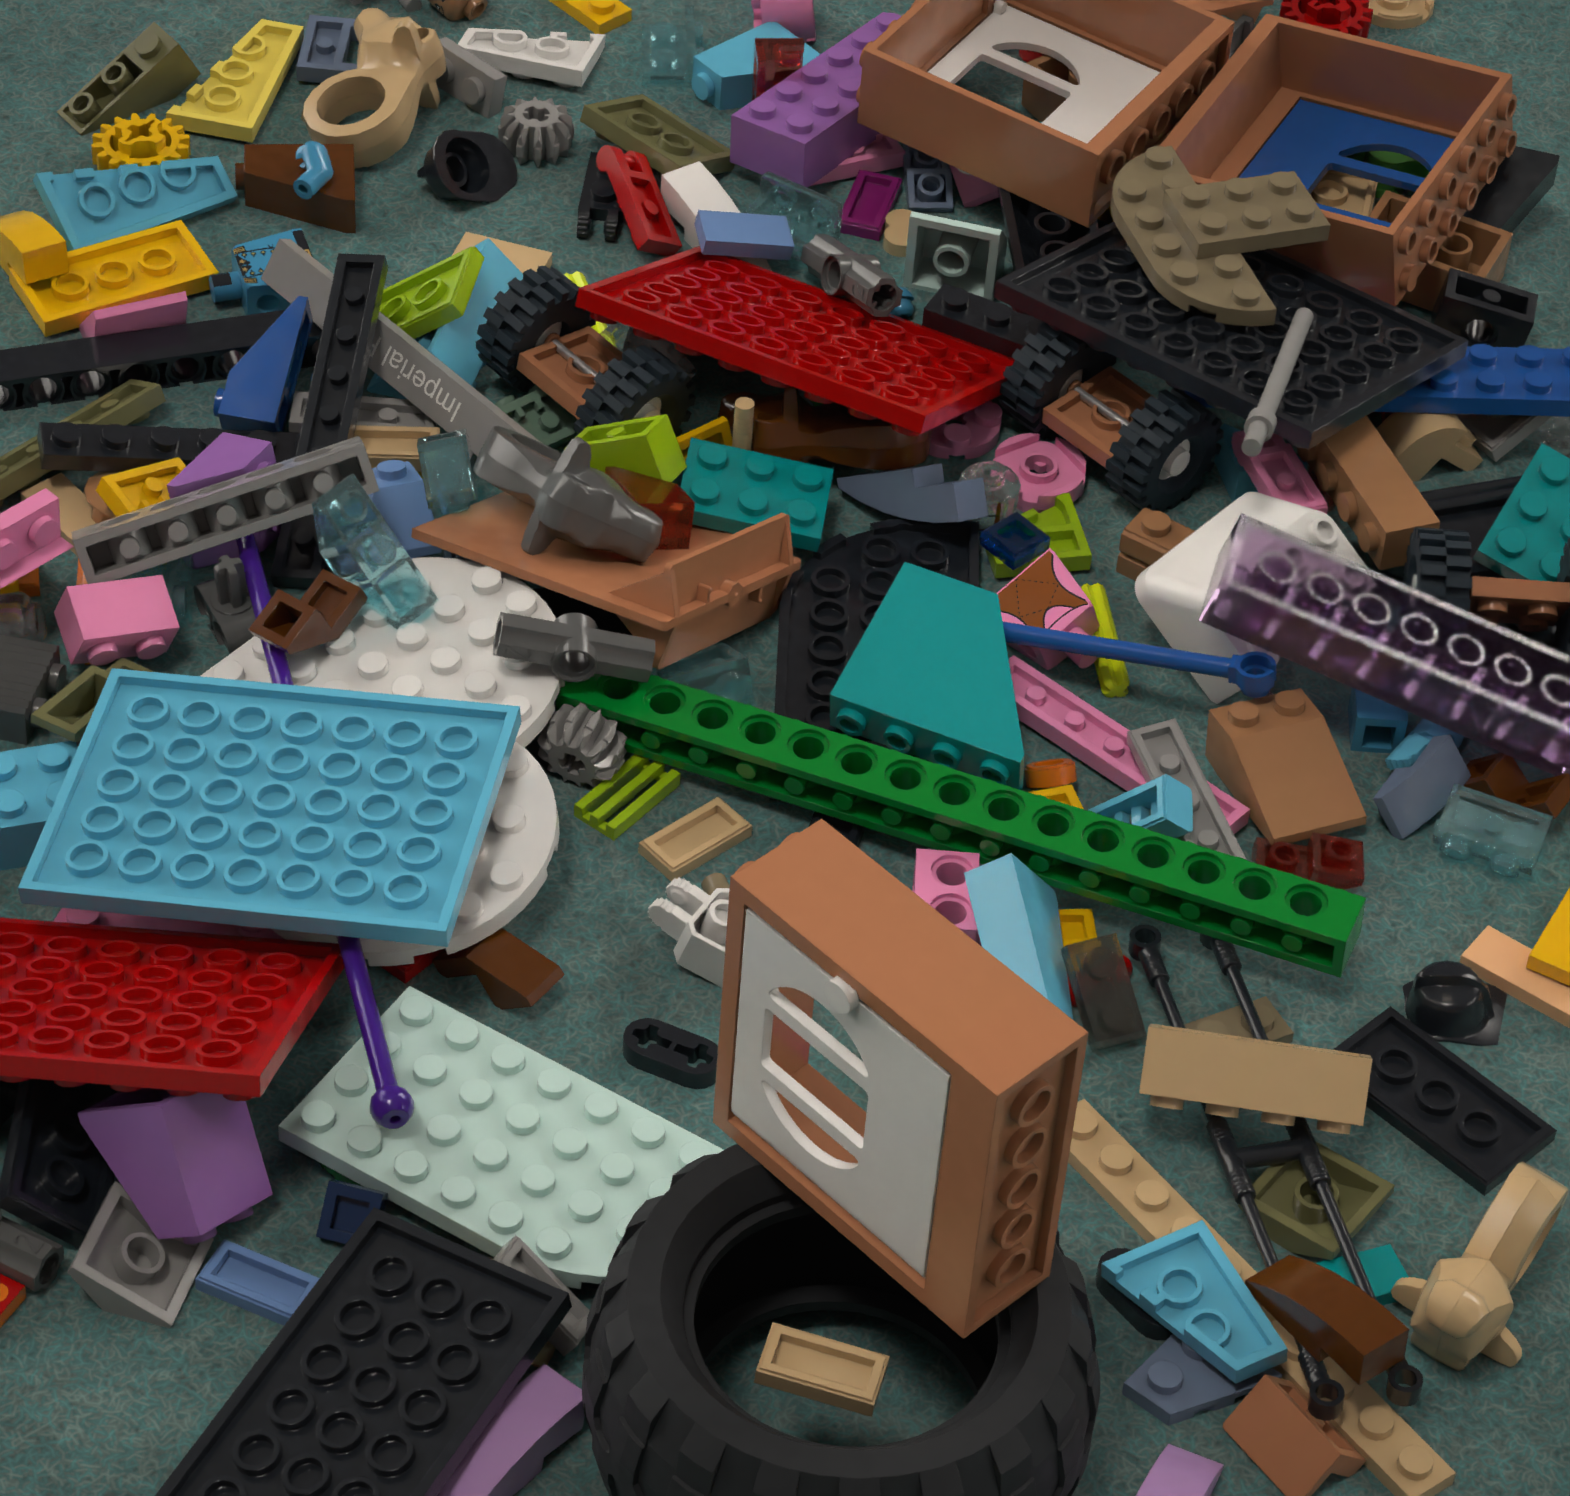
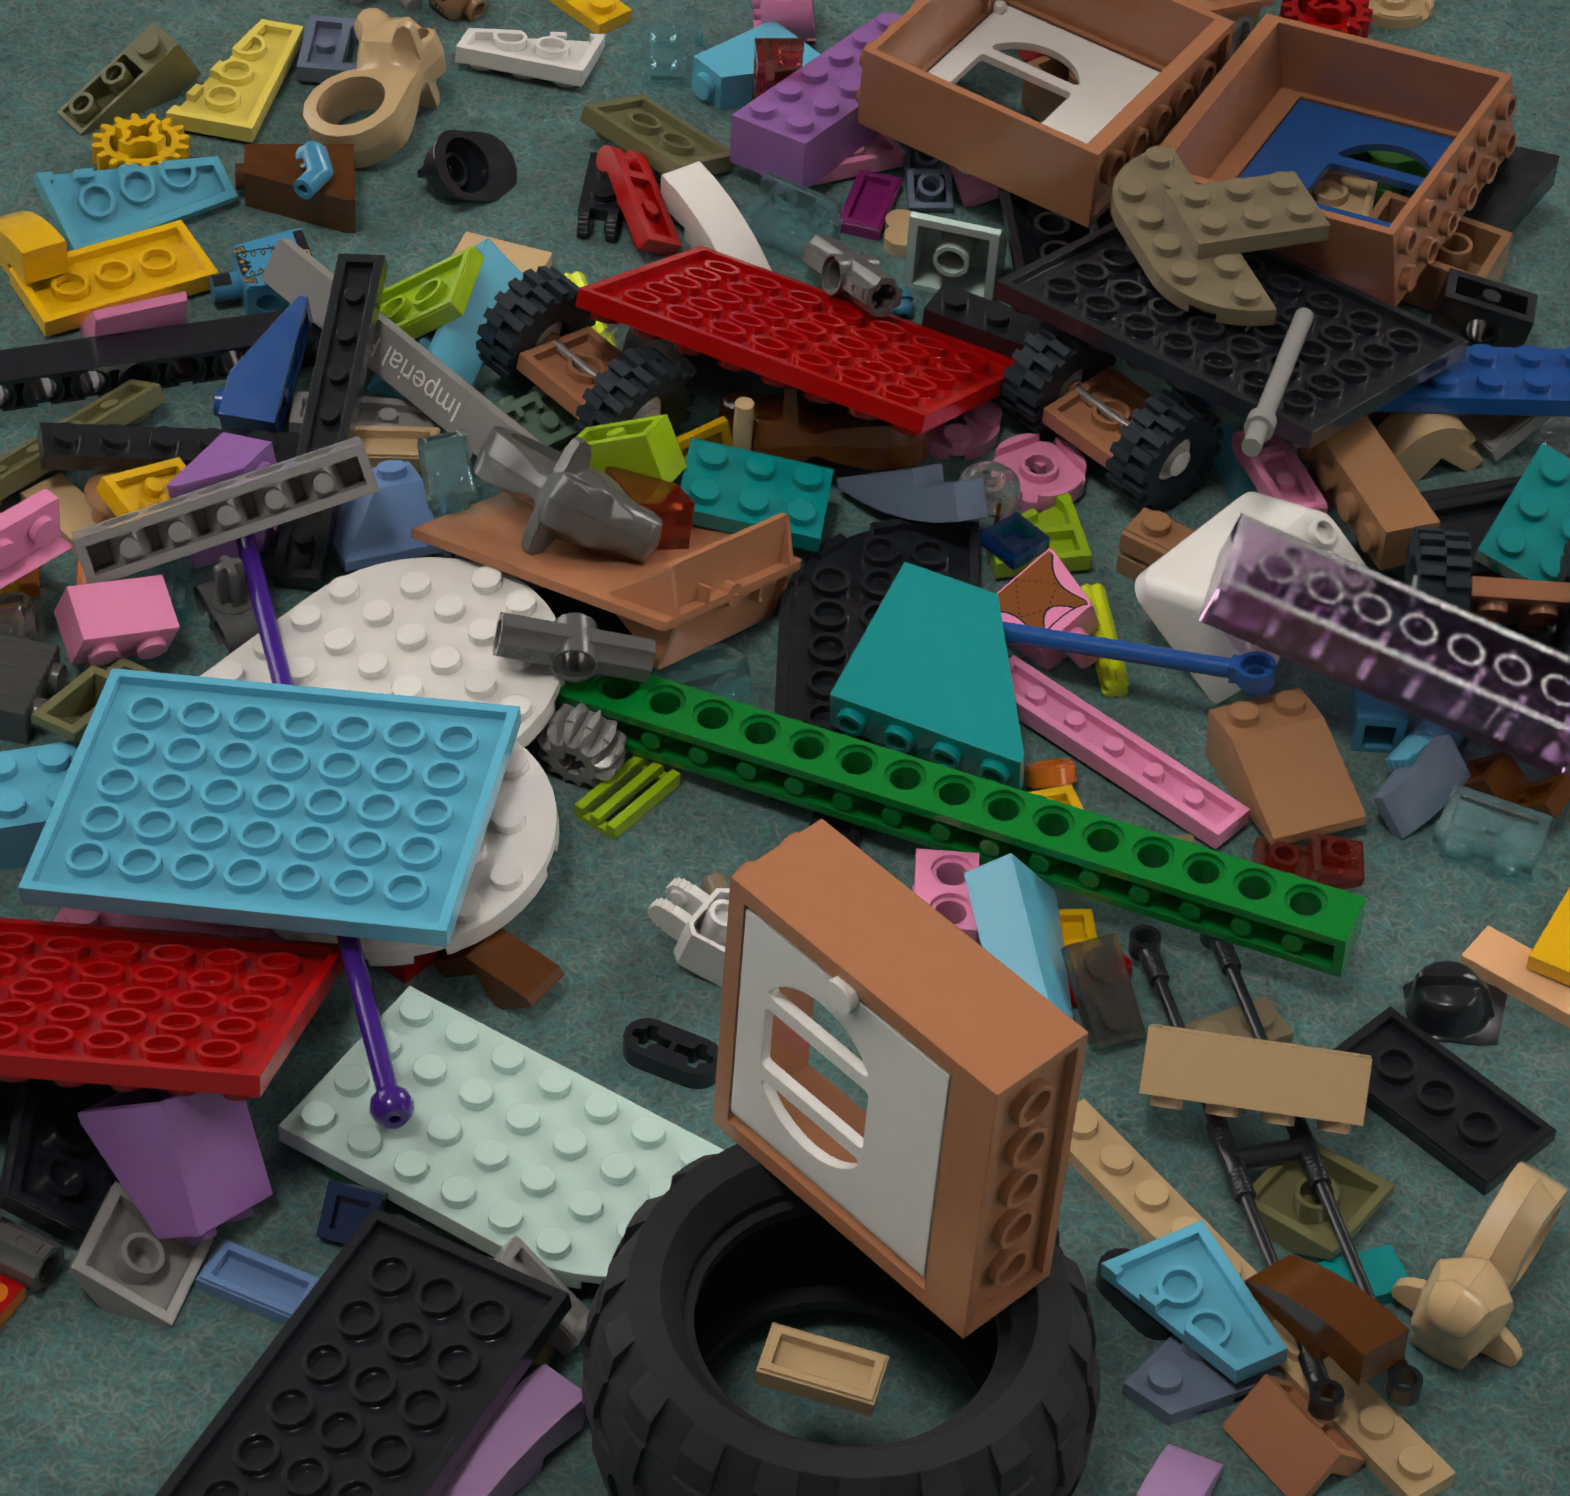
reddish brown slope [248,569,368,655] -> none
clear light blue slope [312,473,439,629] -> none
light grey plate [436,37,507,119] -> none
light grey gear [498,96,574,168] -> none
tan tile [638,796,752,881] -> none
medium blue tile [694,210,794,260] -> none
medium azure slope [1088,774,1193,838] -> none
light grey tile [1127,718,1247,860] -> none

